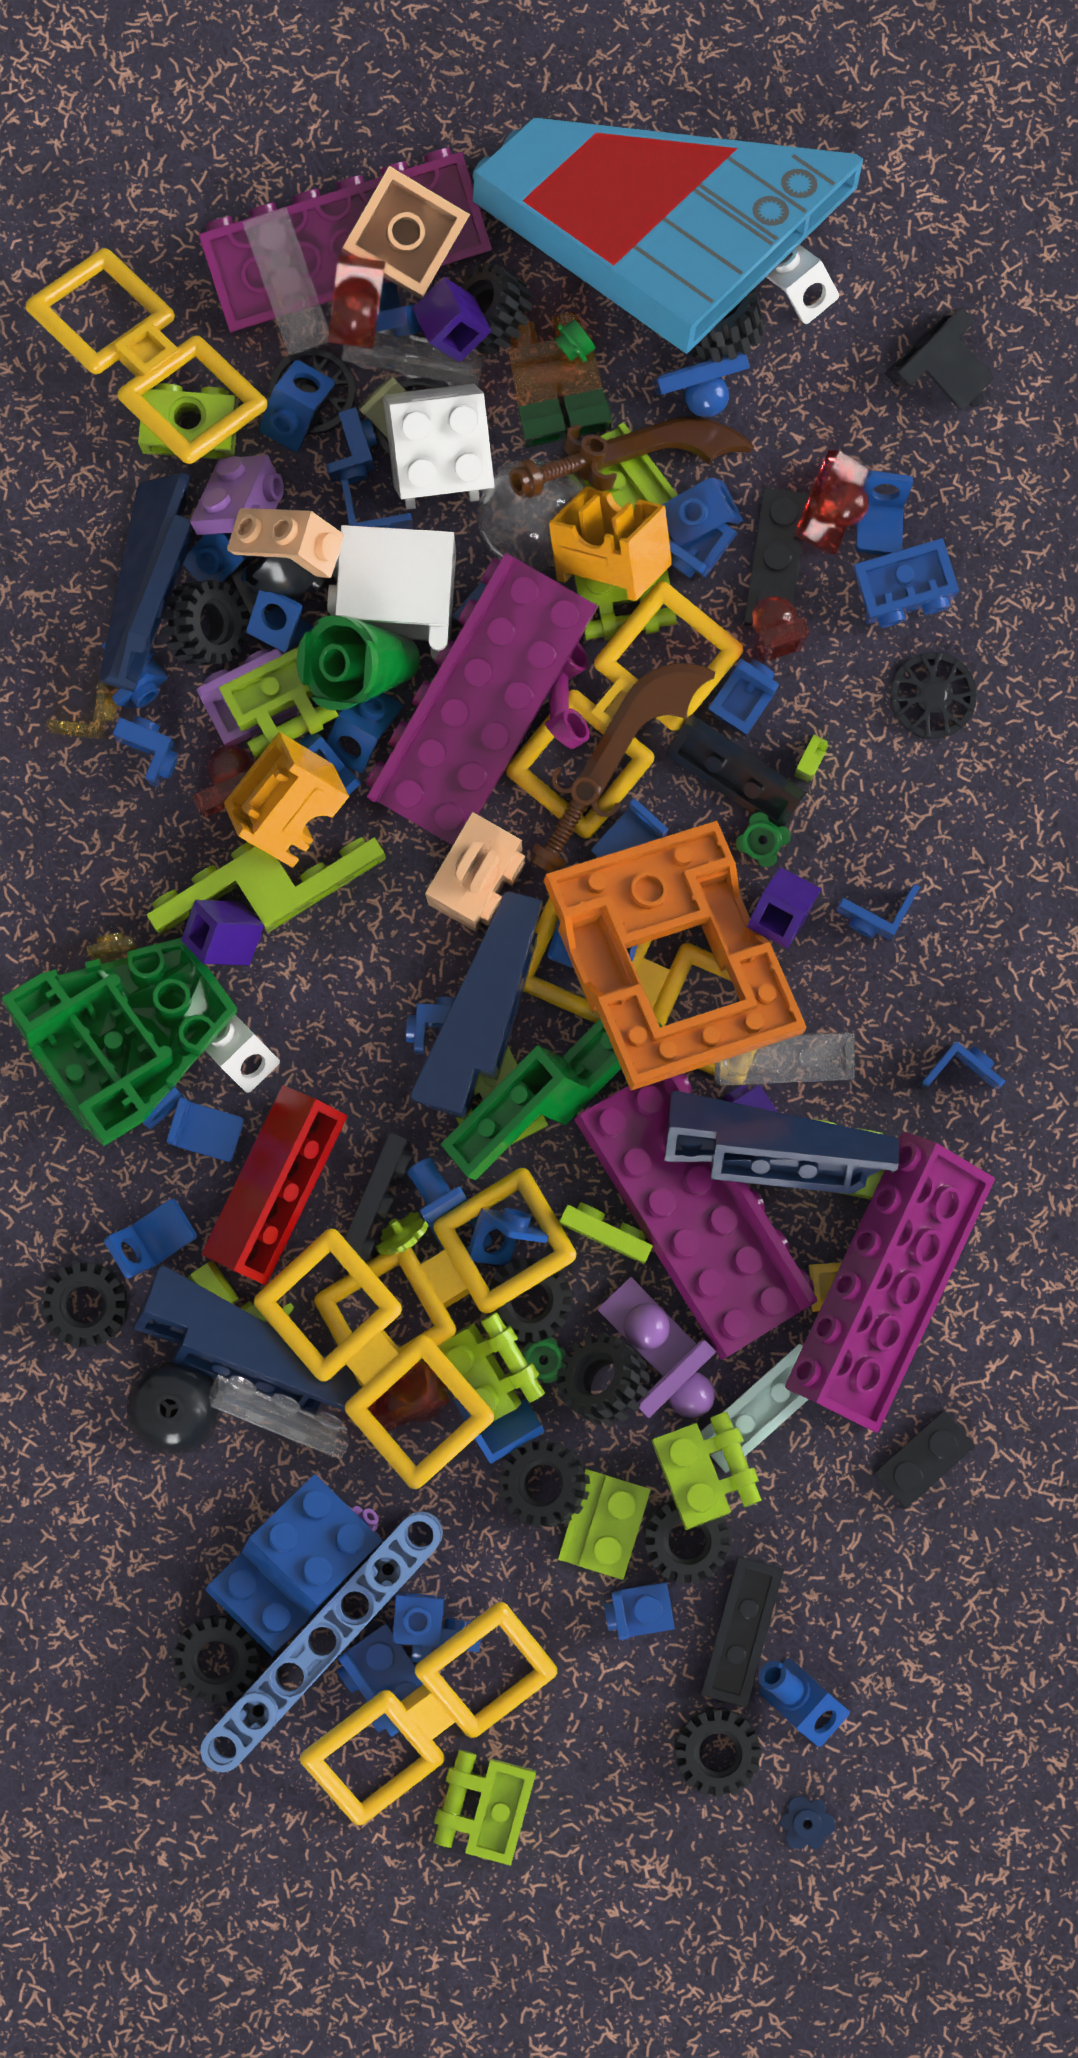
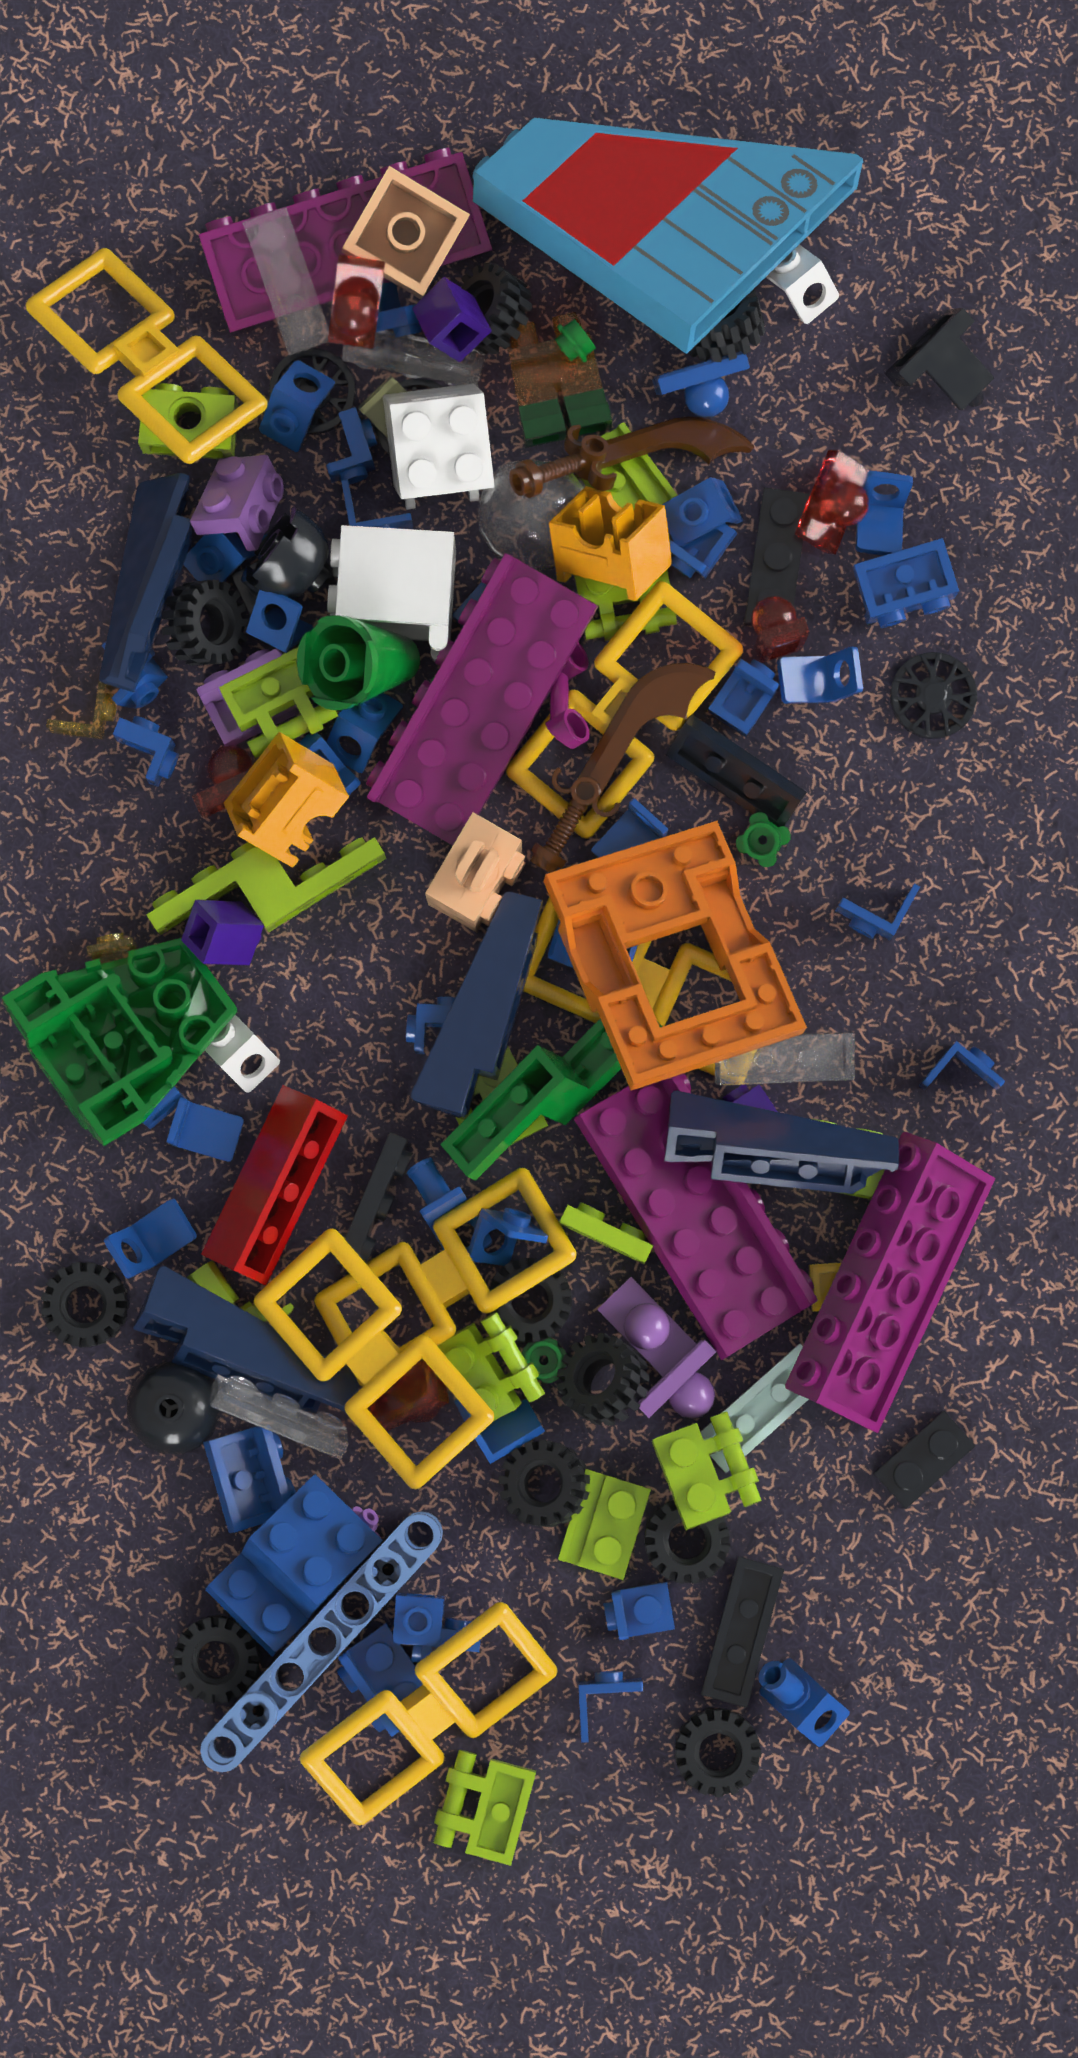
light nougat bracket [227,508,344,578] -> none
lime plant [376,1212,428,1255] -> none
dark purple brick [747,867,821,949] -> none
dark blue plant [780,1796,835,1849] -> none
lime tile [794,735,829,782] -> none
none -> blue bracket [203,1424,296,1533]
none -> blue bracket [578,1671,643,1743]
none -> blue bracket [777,647,863,704]

